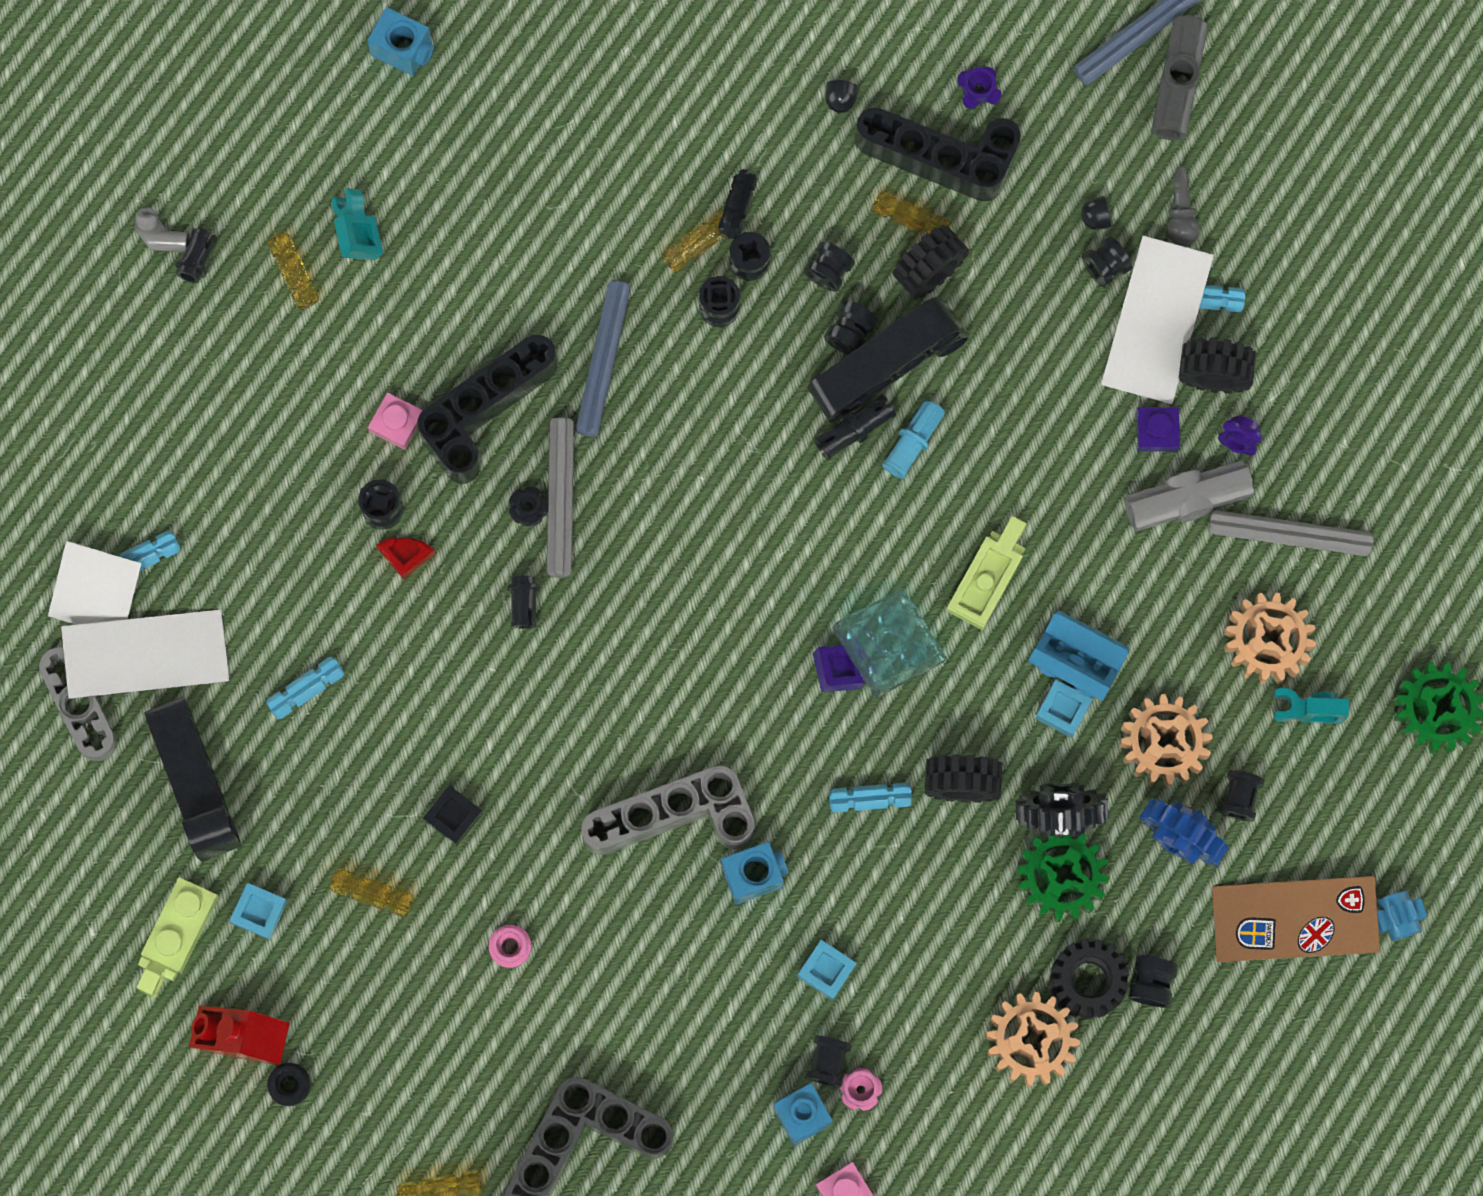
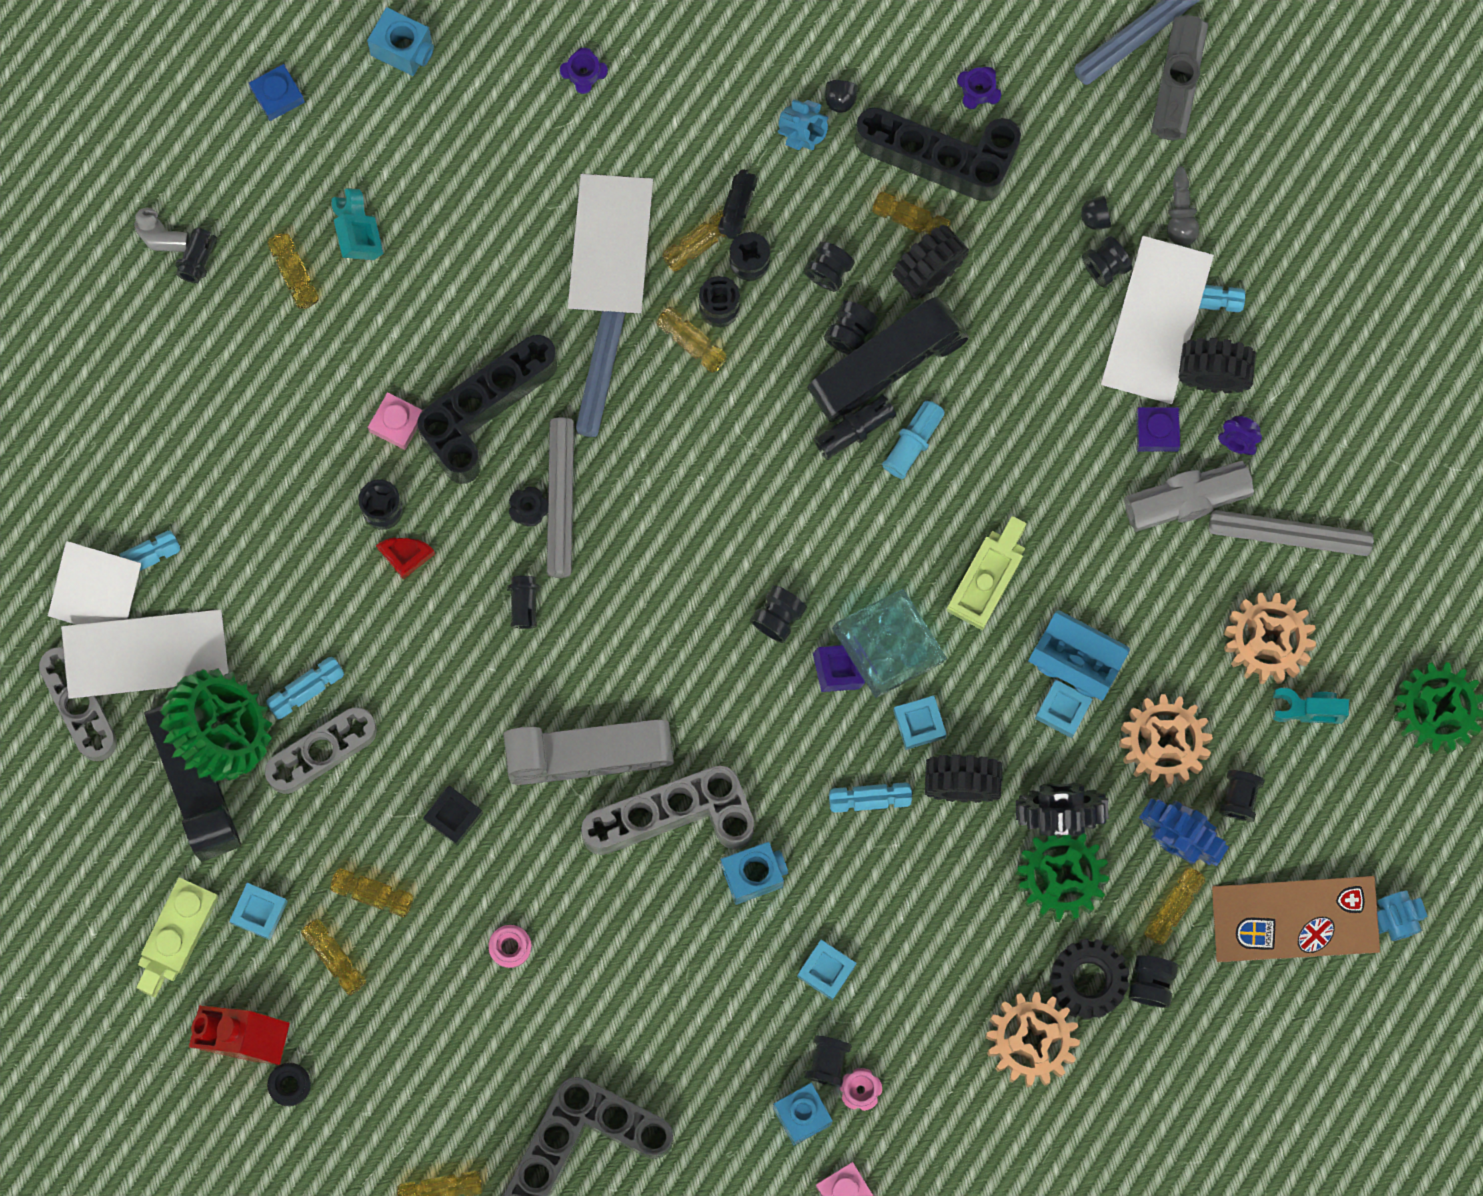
none -> green gear [159,668,272,782]
none -> blue plate [248,64,305,121]
none -> light grey beam [265,707,377,794]
none -> clear yellow axle [301,919,366,995]
none -> light grey beam [503,720,674,785]
none -> dark purple plate [560,48,608,94]
none -> white sticker [568,174,653,313]
none -> clear yellow axle [657,307,727,373]
none -> black wheel [750,585,807,643]
none -> dark azure gear [778,99,828,150]
none -> medium azure plate [893,696,947,750]
none -> clear yellow axle [1145,867,1206,946]

